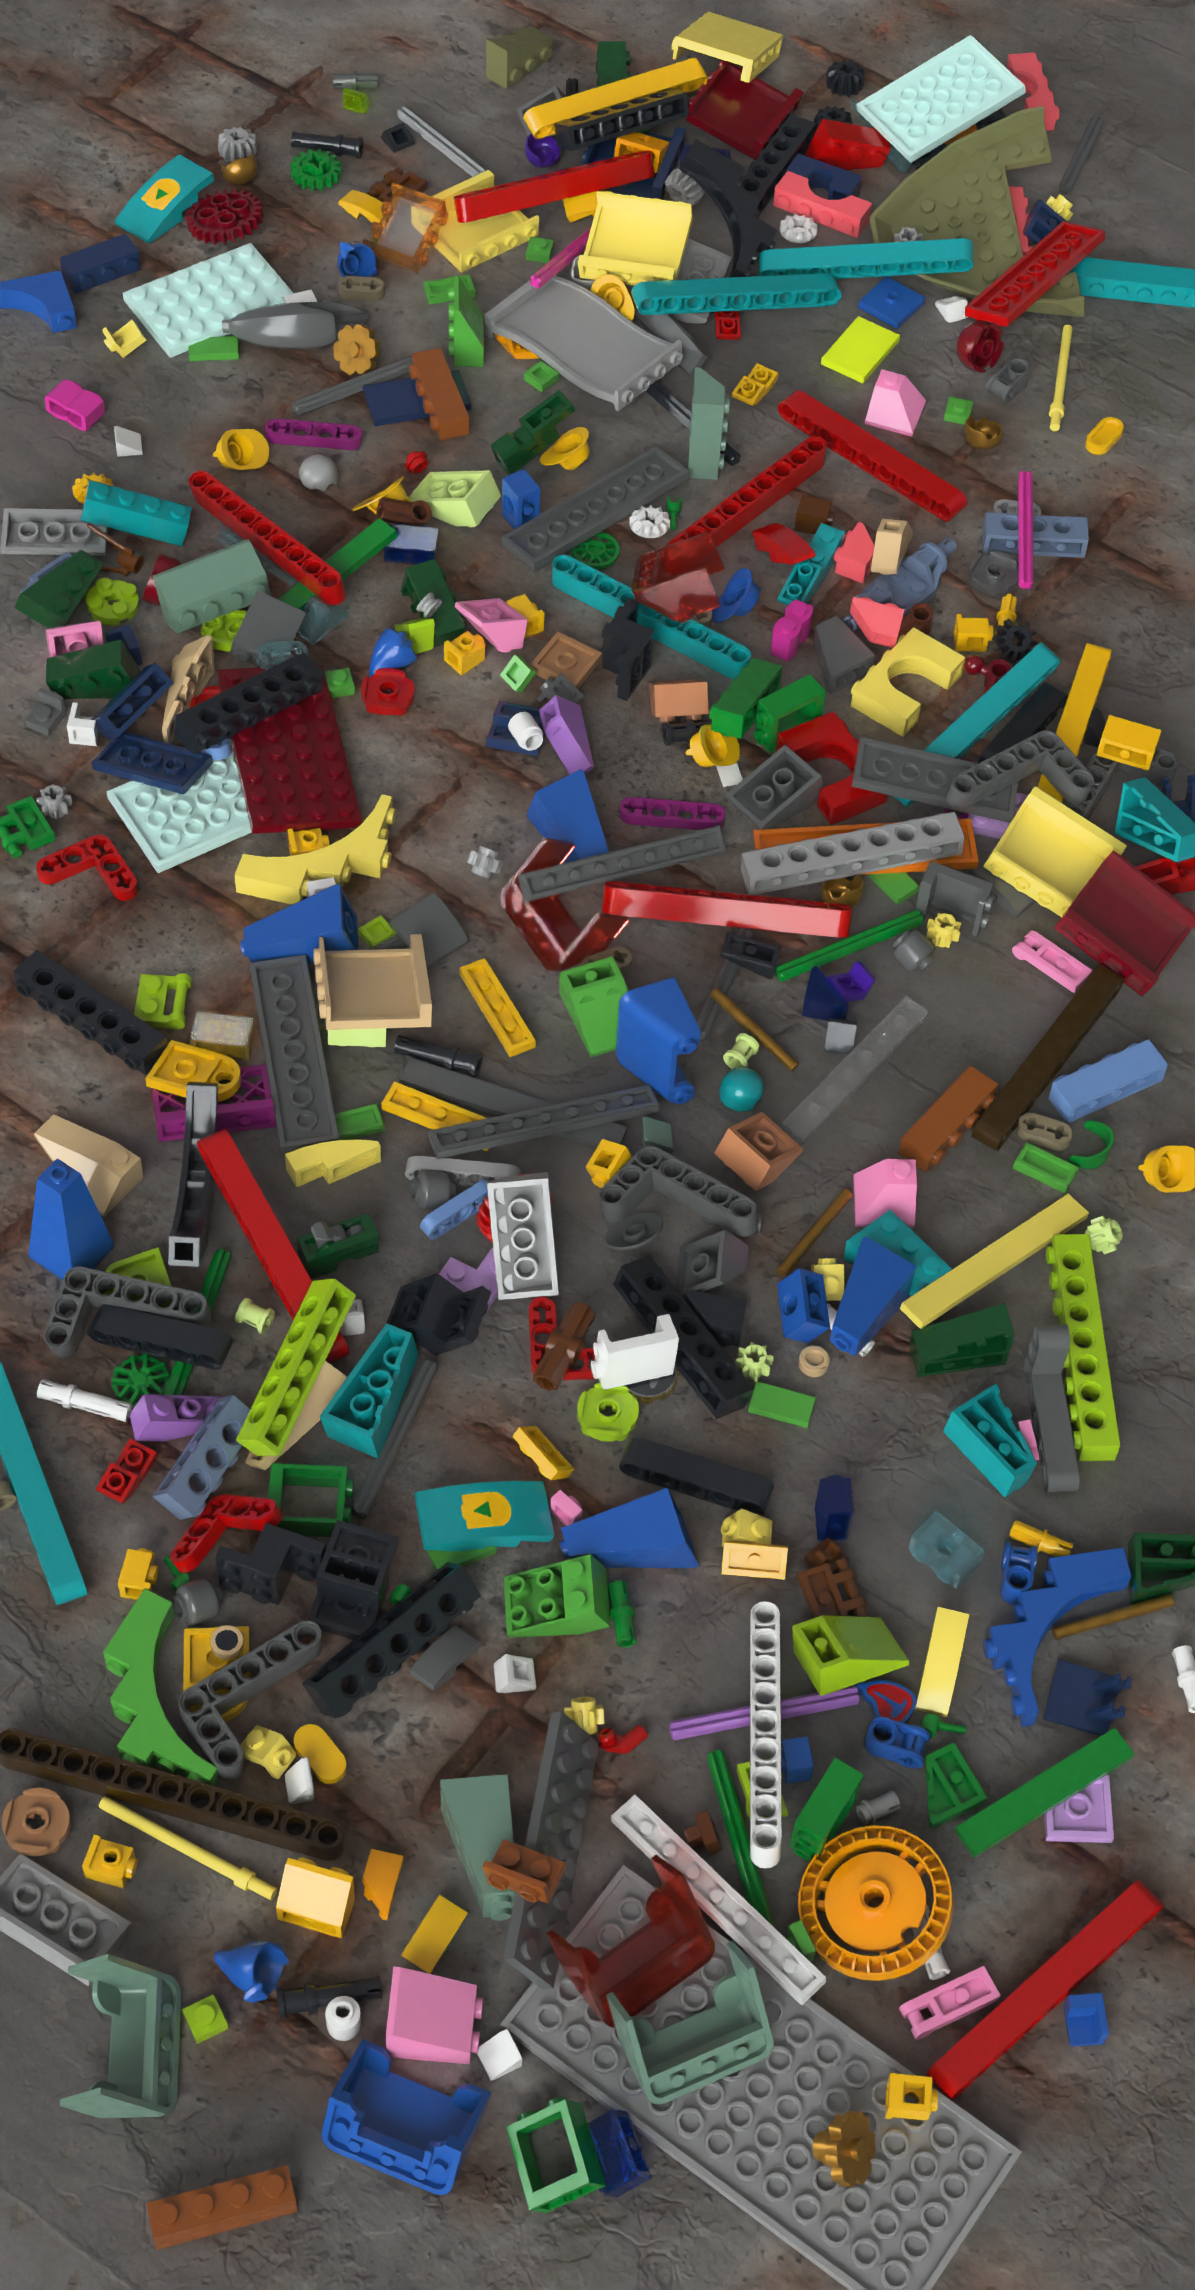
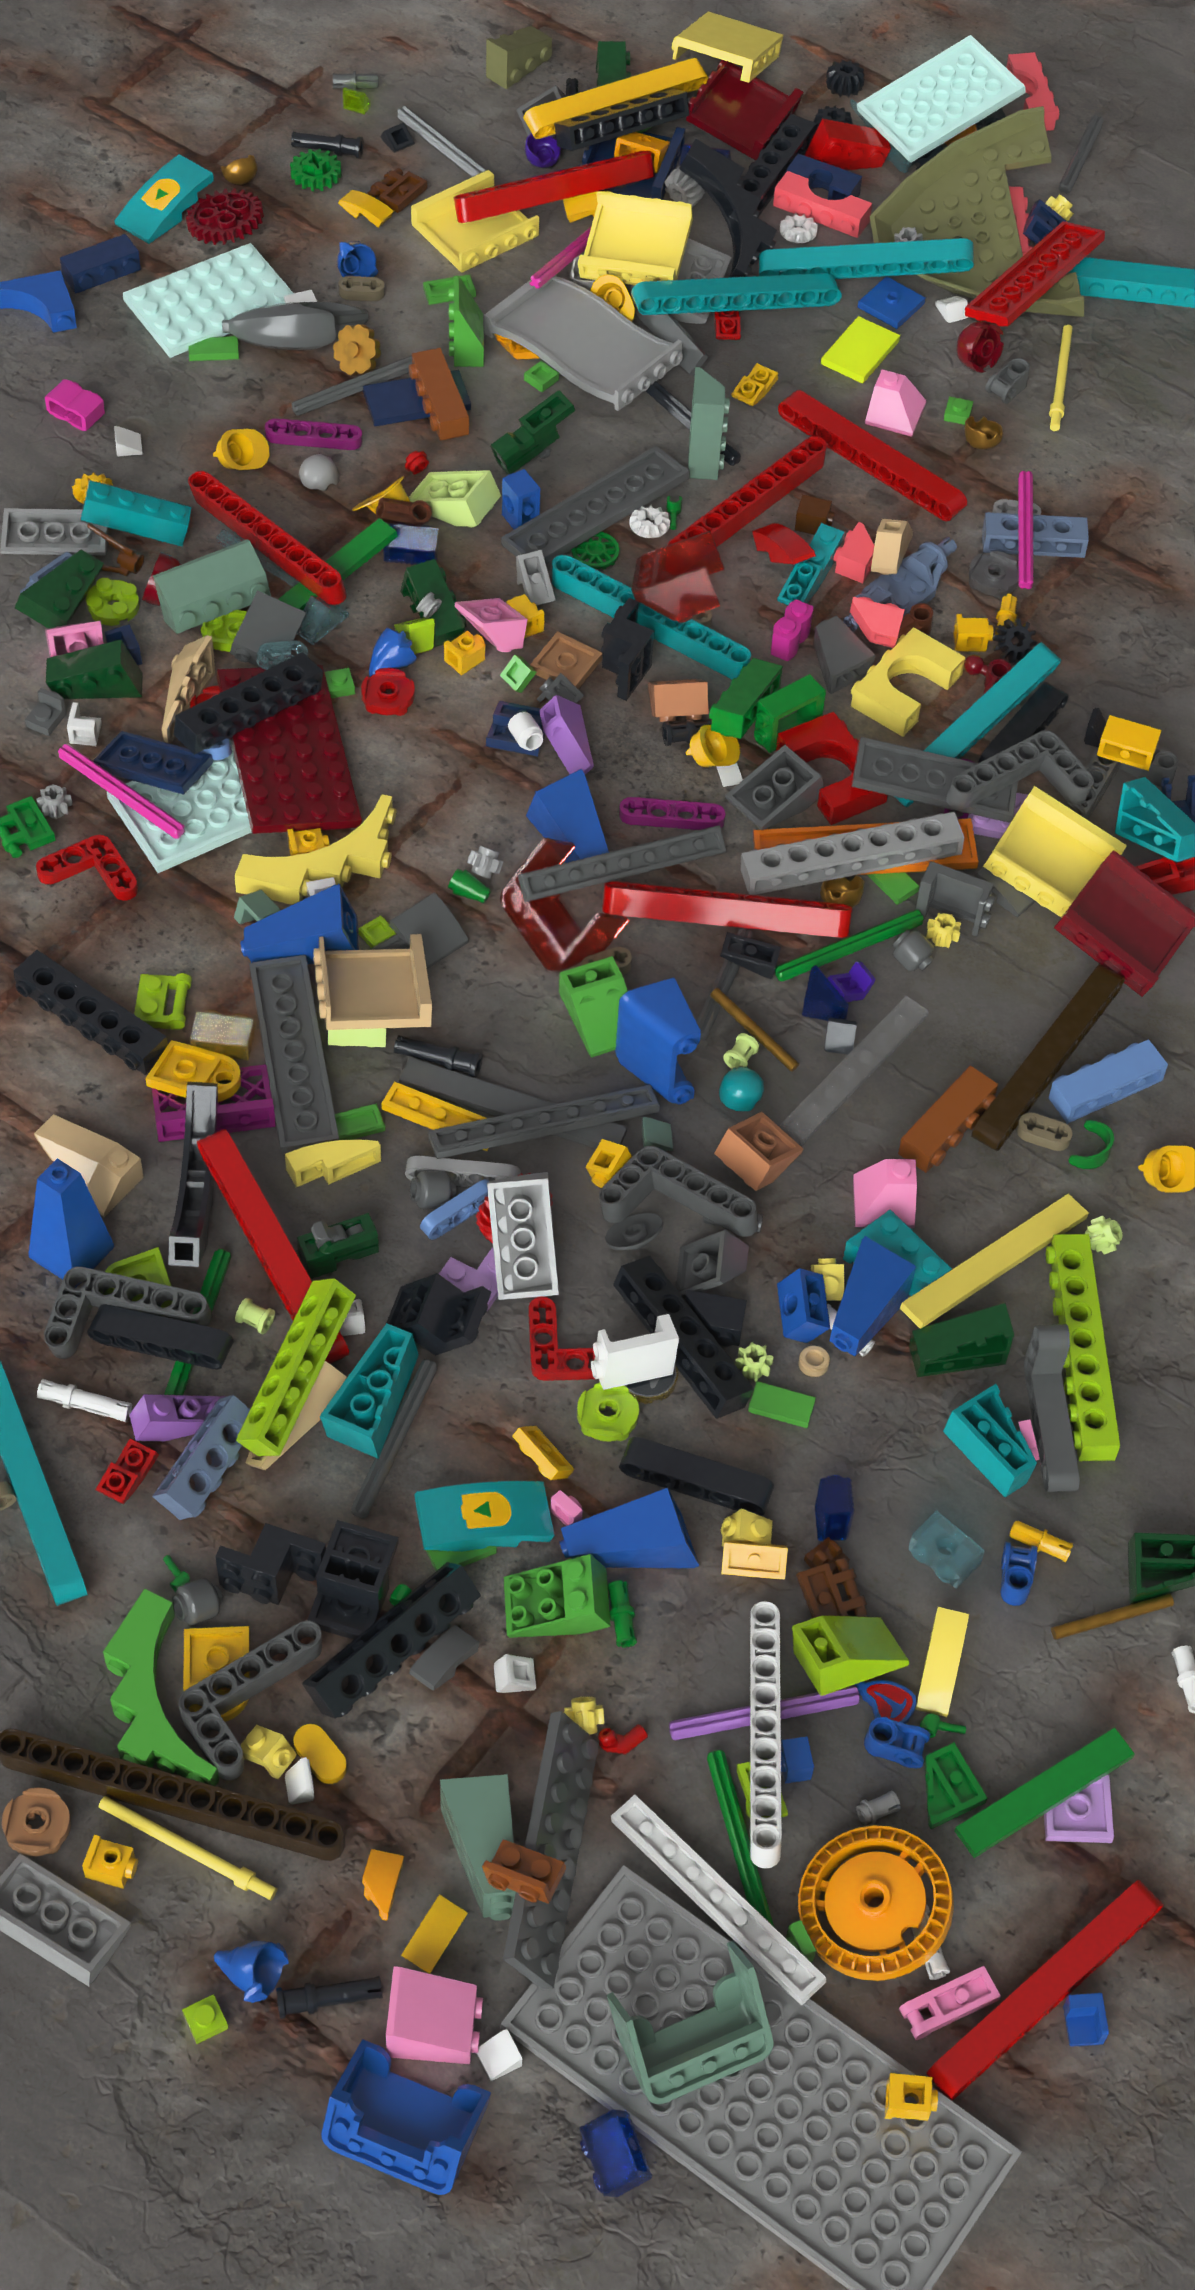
sand green windscreen [60,1954,181,2118] -> none
dark blue brick [91,663,173,740] -> none
light yellow bracket [102,320,147,358] -> none
green wheel [111,1353,170,1408] -> none
yellow brick [118,1548,159,1600] -> none
dark orange brick [146,2165,298,2250] -> none
red beam [170,1494,283,1573] -> none
tile [210,1625,244,1660] -> none
light grey gear [218,126,257,162] -> none
green window [268,1463,354,1537] -> none
yellow slope [276,1858,355,1939] -> none
white brick [325,1996,361,2041] -> none
window [362,182,448,274] -> none
yellow plate [459,958,536,1058] -> none
green window [506,2097,606,2213] -> none
bright green plate [526,236,554,263] -> none
reddish brown piece [533,1302,595,1391] -> none
yellow piece [539,427,590,470] -> none
clear red windscreen [546,1855,715,2028] -> none
reddish brown tile [683,1810,723,1855] -> none
blue piece [712,568,760,623] -> none
pearl gold bar [776,1189,853,1277] -> none
green window [789,1758,864,1861] -> none
pearl gold plant [812,2111,876,2187] -> none
blue arch [983,1548,1131,1727] -> none
bright pink plate [1012,930,1093,993] -> none
bright green tile [1013,1142,1079,1194] -> none
yellow beam [1037,643,1112,803] -> none
dark blue plate [1043,1659,1133,1736] -> none
yellow tile [1085,417,1124,455] -> none
none -> dark pink axle [58,744,185,839]
none -> sand green panel [234,890,281,925]
none -> green cone [448,868,491,904]
none -> light grey slope [516,550,555,606]

